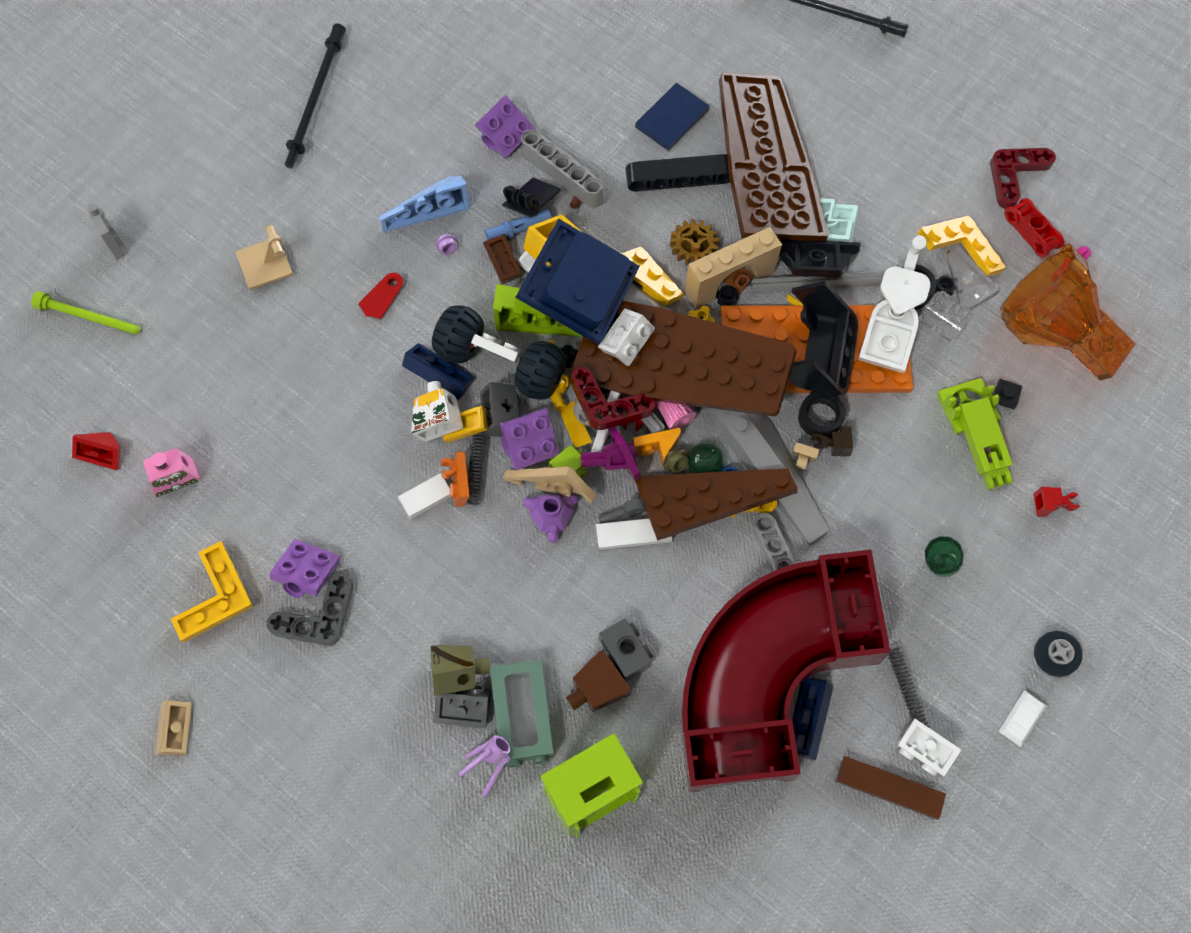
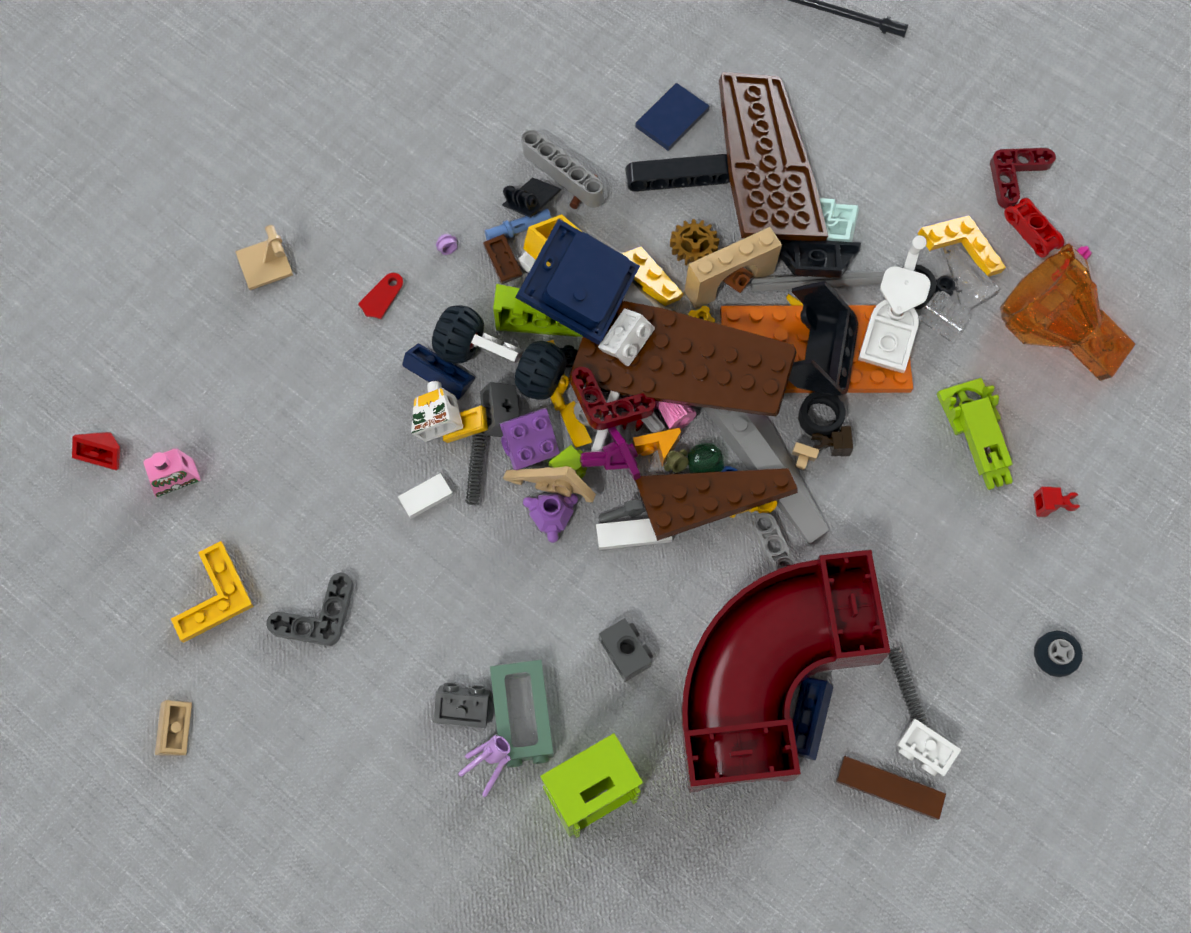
lime piece [31,291,140,335] -> none
light grey plate [88,203,125,259] -> none
medium lavender plate [270,539,340,598] -> none
black bar [285,23,346,168] -> none
light blue wedge [379,175,469,232] -> none
olive torso [430,645,490,696] -> none
orange plate [440,452,469,507] -> none
medium lavender plate [475,95,535,158] -> none
reddish brown torso [566,650,631,712] -> none
black plate [716,286,739,306] -> none
clear green hair [924,536,964,577] -> none
black plate [993,379,1023,410] -> none
white tile [998,690,1047,747] -> none

